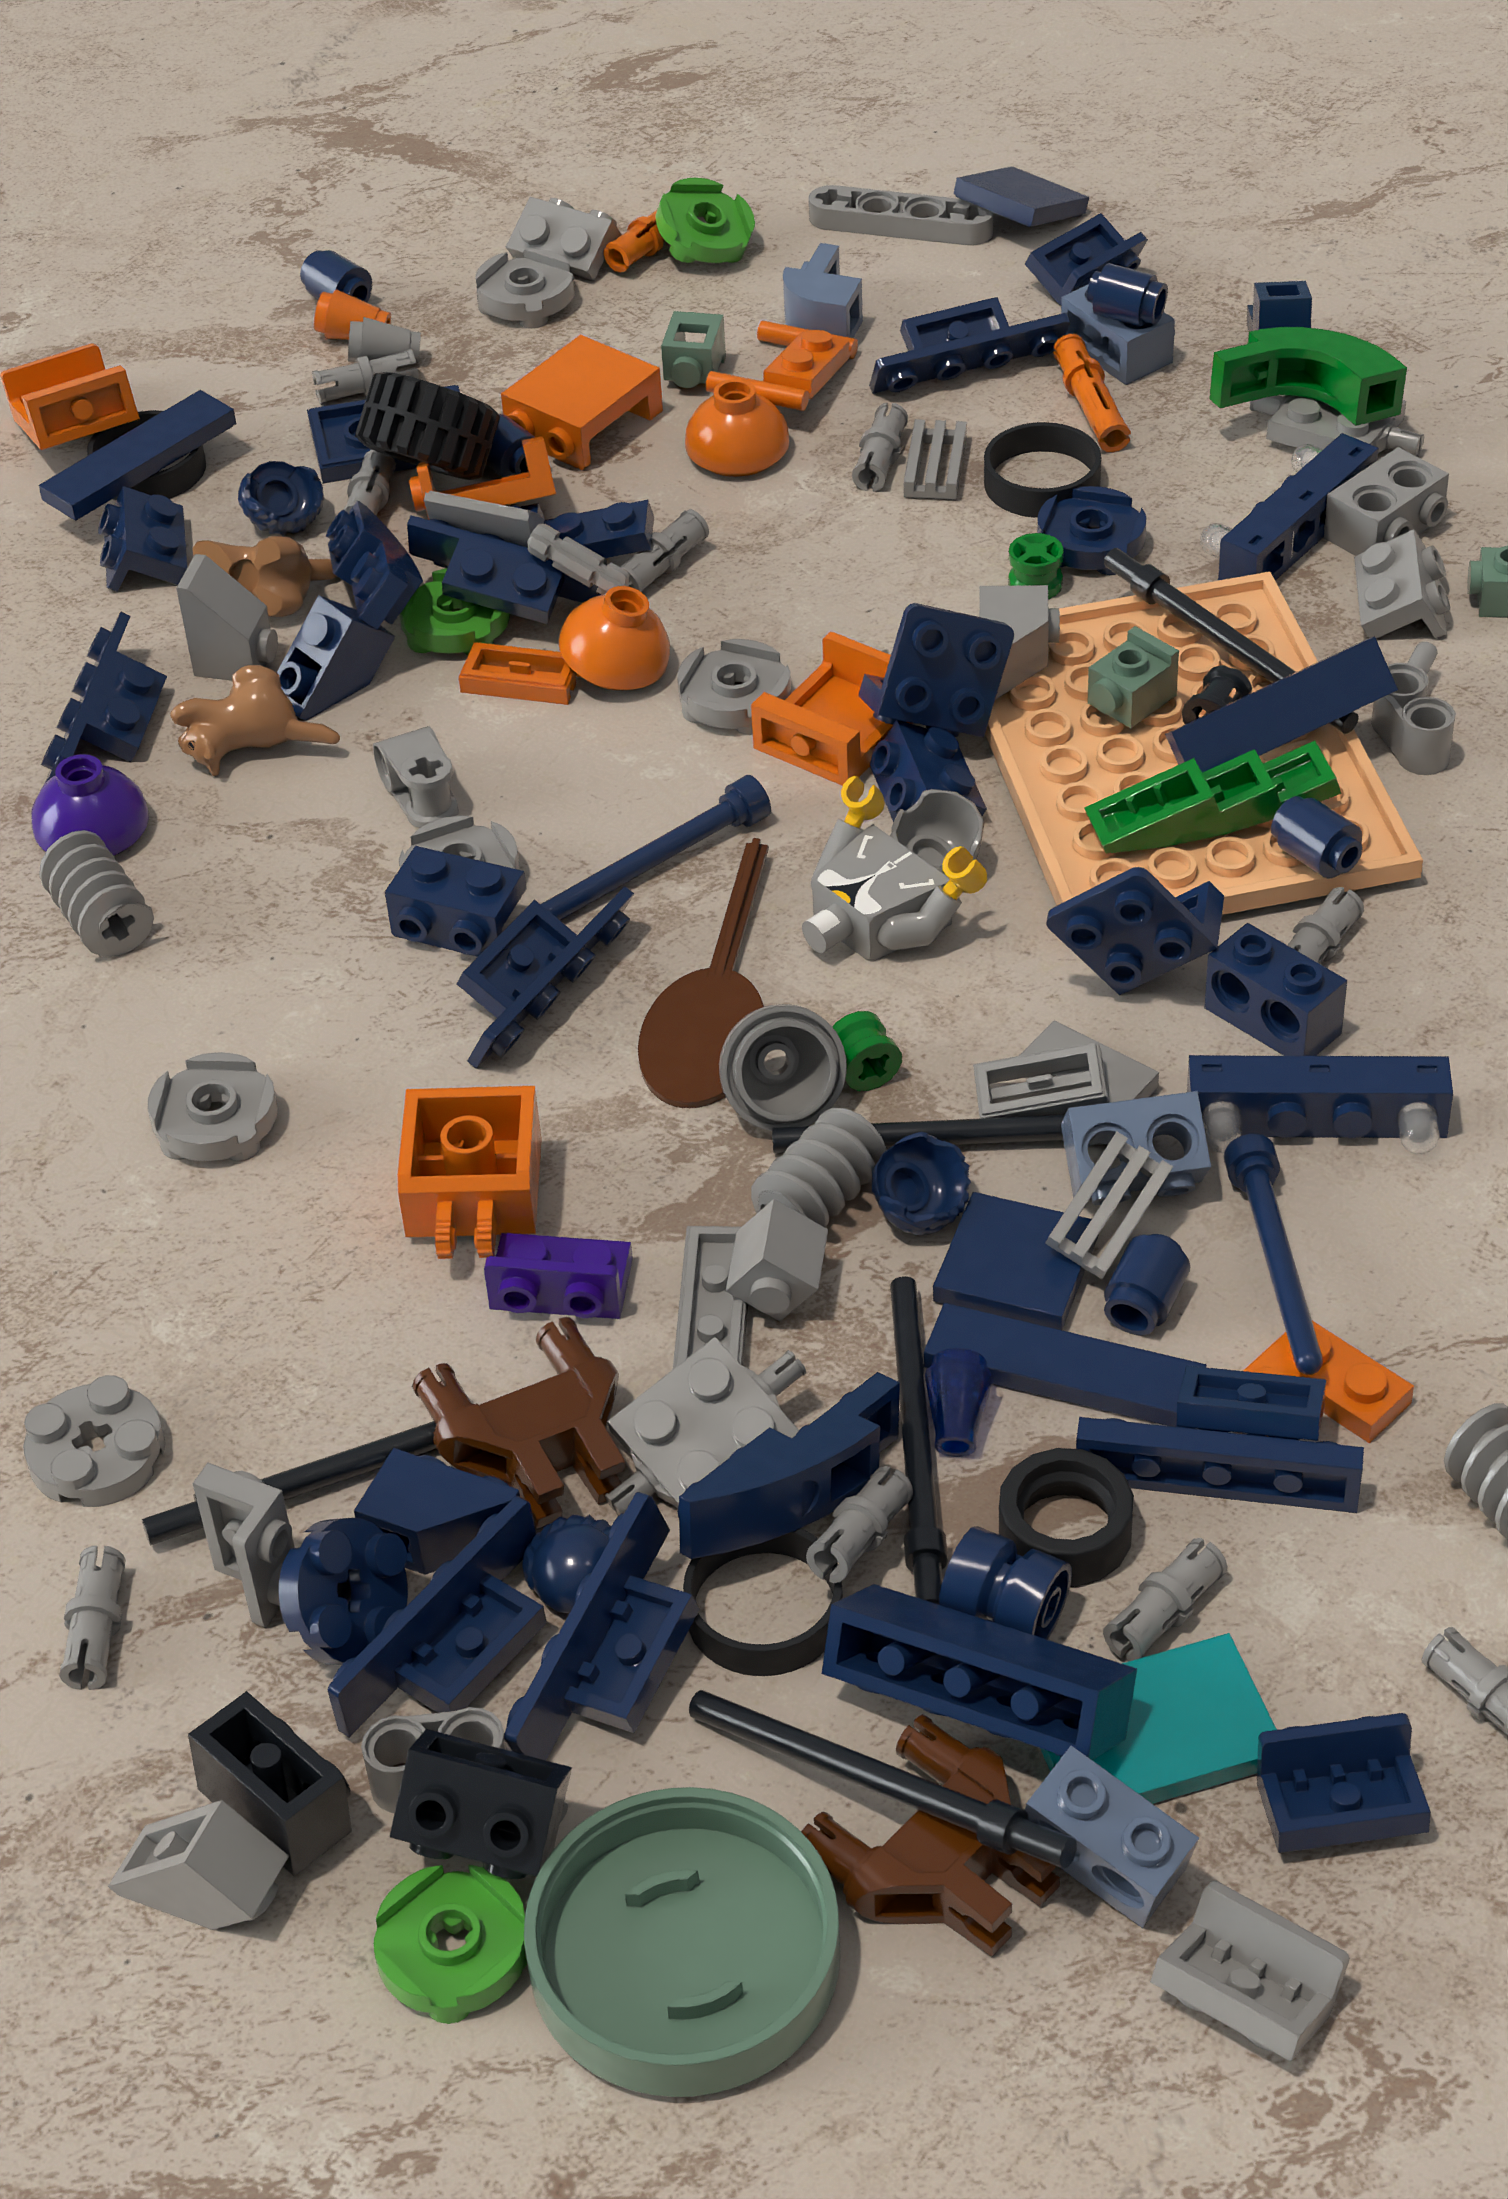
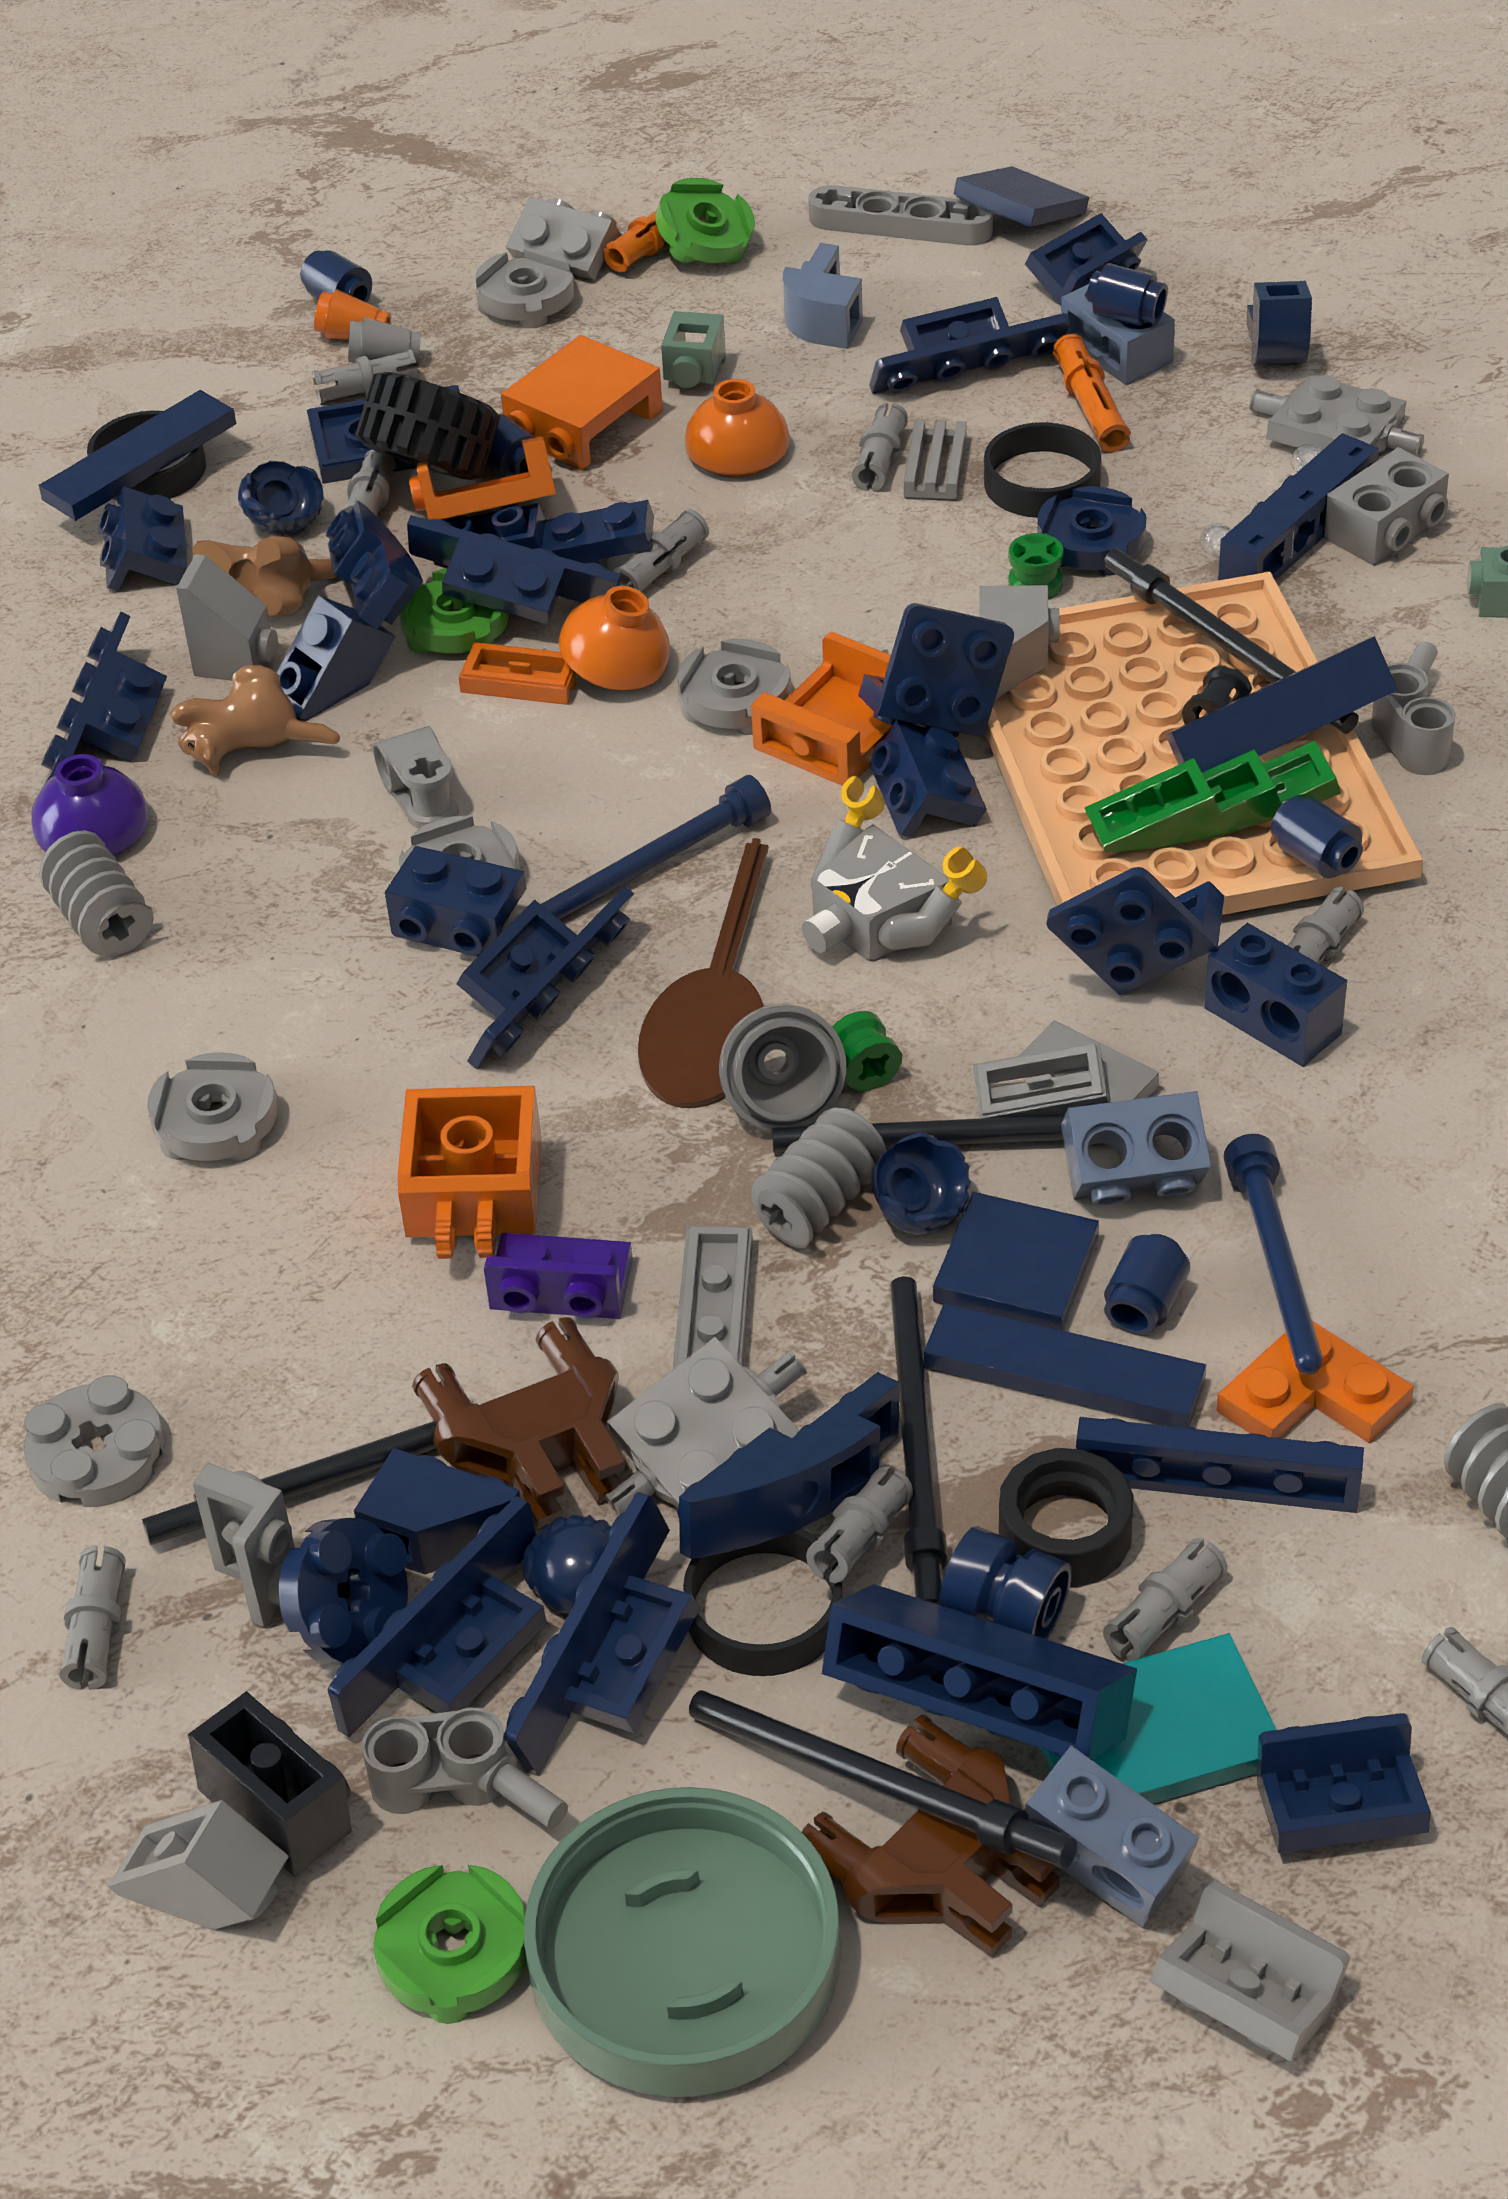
orange panel [0,343,140,450] -> none
black brick [389,1729,572,1879] -> none
light grey slope [424,490,545,548] -> none
light grey axle [527,524,629,595] -> none
orange plate [706,320,858,411] -> none
light grey brick [725,1199,828,1321] -> none
light grey hair [890,789,984,875] -> none
clear blue cone [924,1349,993,1457] -> none
light grey tile [1045,1132,1173,1279] -> none
sand green brick [1088,626,1179,728] -> none
dark blue plate [1176,1365,1326,1441] -> none
dark blue piece [1187,1055,1453,1154] -> none
green arch [1209,327,1407,426] -> none
light grey bracket [1354,529,1450,639] -> none

